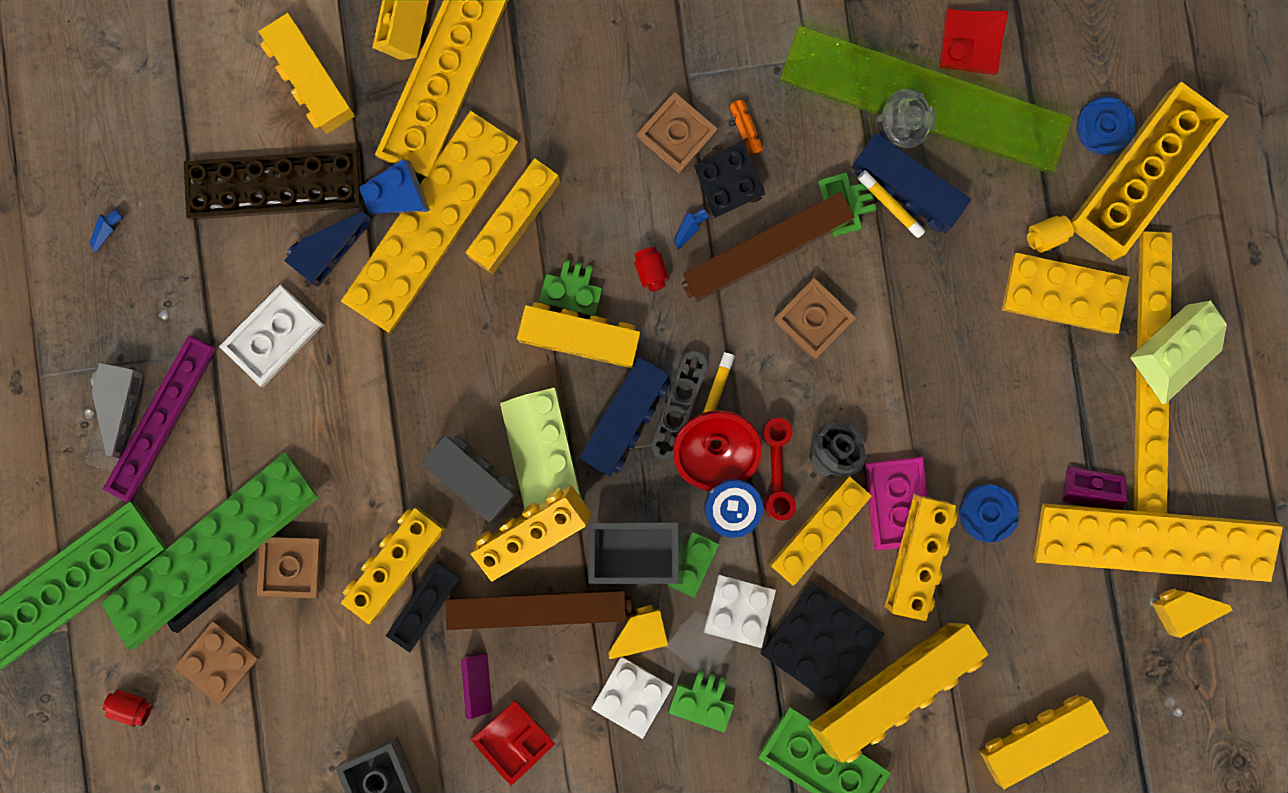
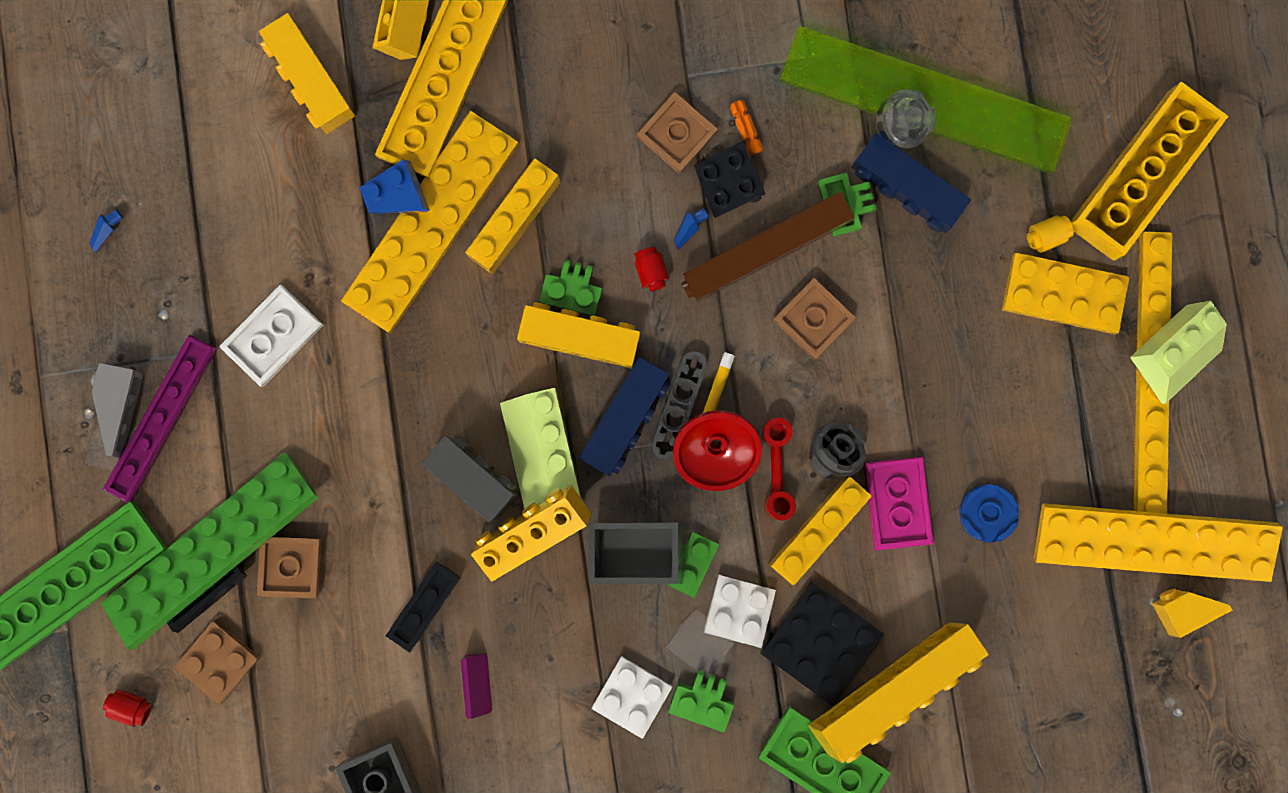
dark brown plate [184,149,361,220] -> none
dark blue slope [284,212,373,287] -> none
yellow brick [341,507,447,625] -> none
reddish brown brick [445,589,632,630] -> none
red plate [470,699,555,786] -> none
yellow slope [608,604,668,659] -> none
blue tile [704,478,763,538] -> none
yellow bar [857,170,925,238] -> none
yellow brick [884,494,957,621] -> none
red plate [939,9,1008,75] -> none
yellow brick [979,695,1109,789] -> none
magenta slope [1062,466,1127,510] -> none
blue tile [1076,97,1136,155] -> none

